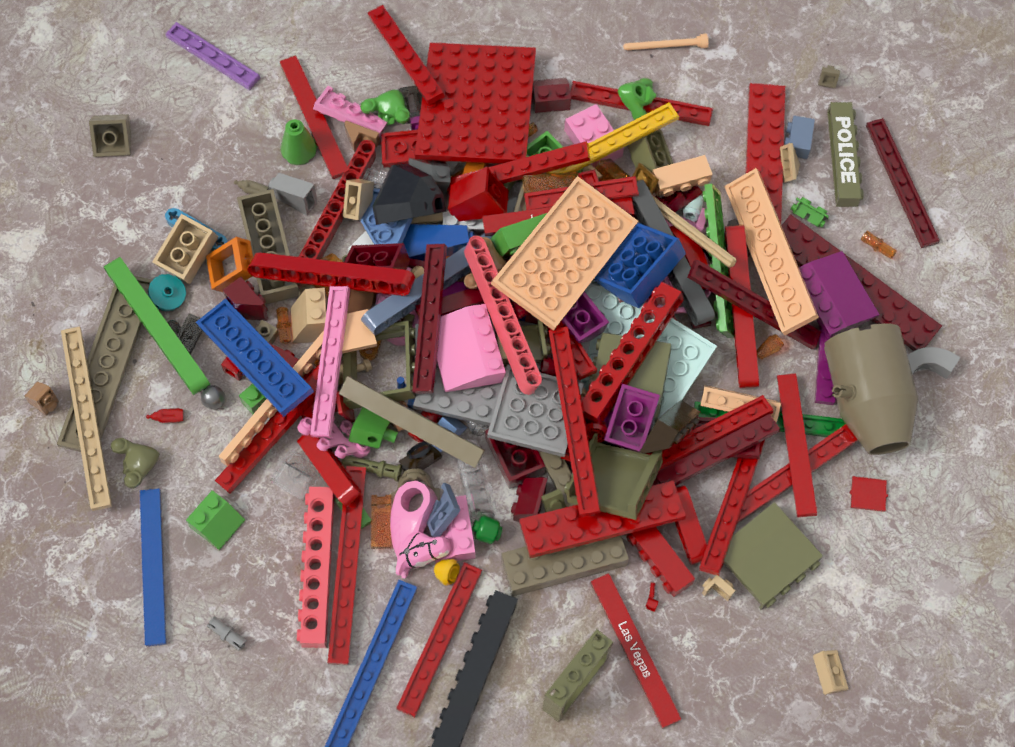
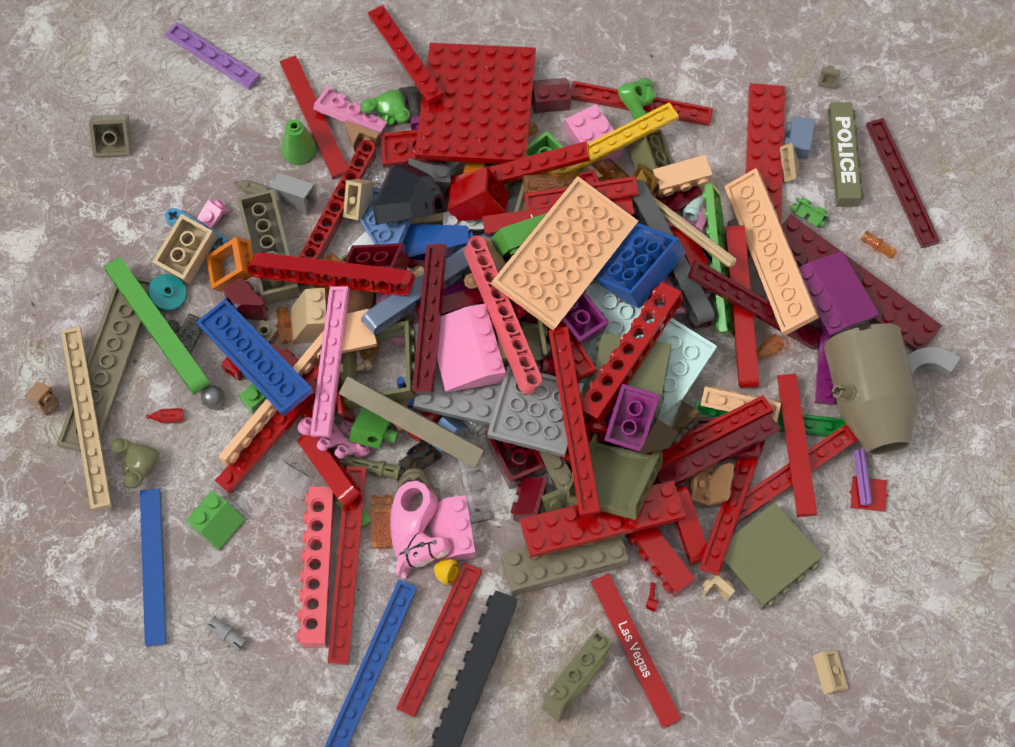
sand blue wing [427,483,461,537] -> none
green head [472,515,503,544] -> none
light nougat piece [623,34,708,50] -> none
none -> bright pink bracket [197,199,230,229]
none -> medium nougat bracket [689,463,734,508]
none -> medium lavender axle [854,449,872,506]

